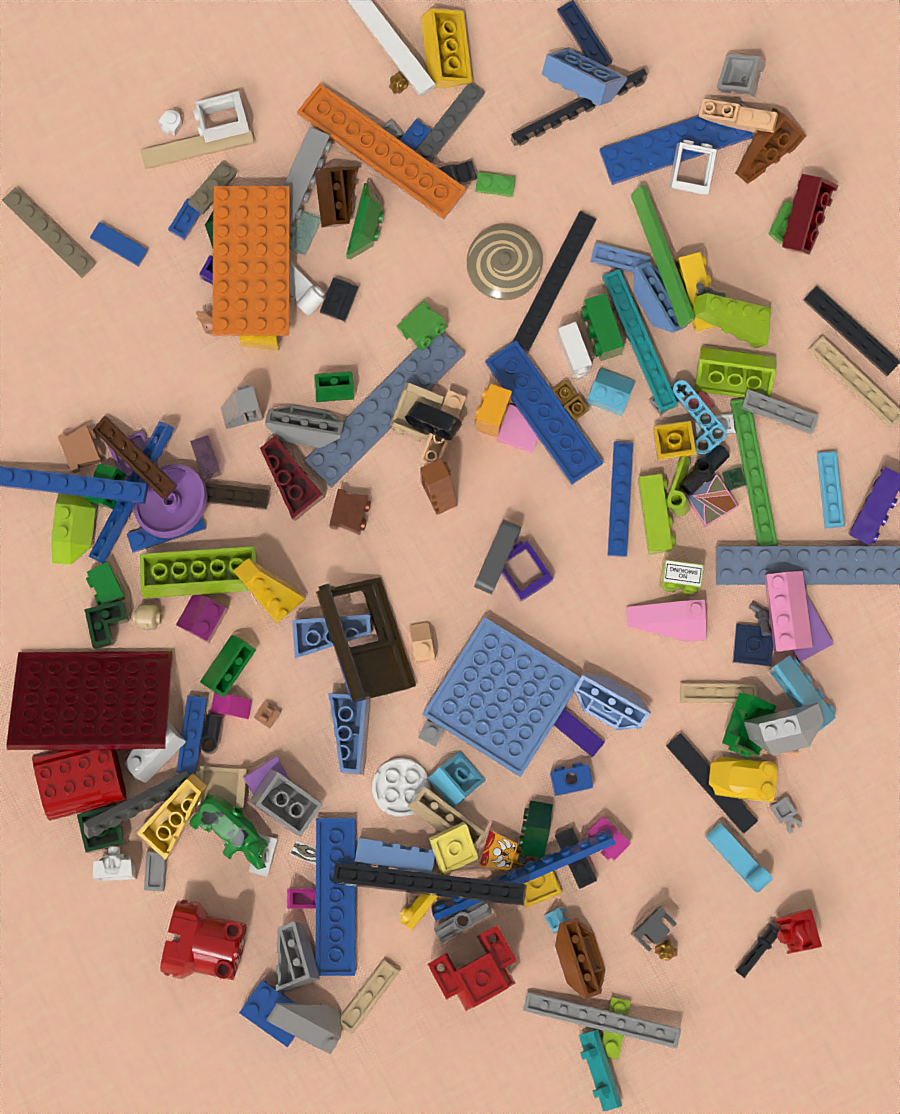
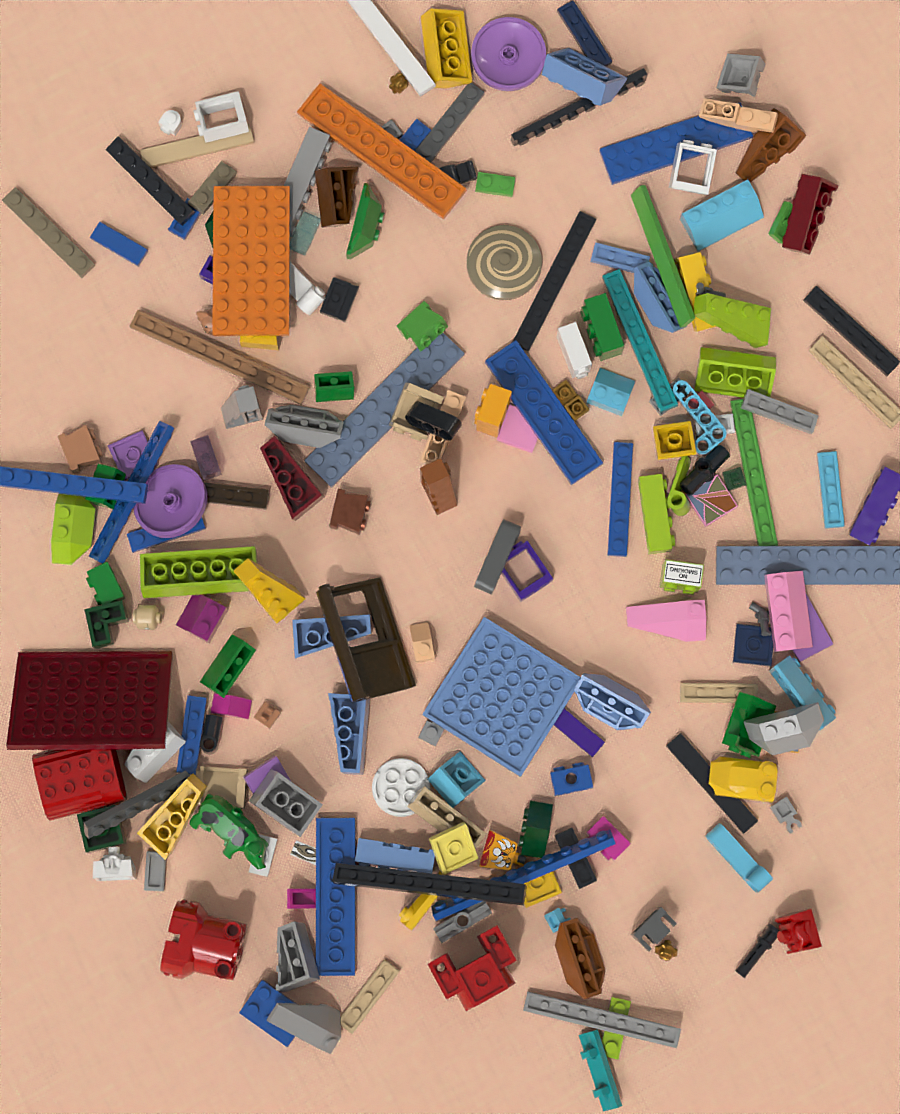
reddish brown tile [93,416,178,500] -> none
none -> black plate [105,136,195,226]
none -> medium nougat plate [129,310,309,405]
none -> medium lavender dish [471,17,546,91]
none -> medium azure slope [680,180,764,251]

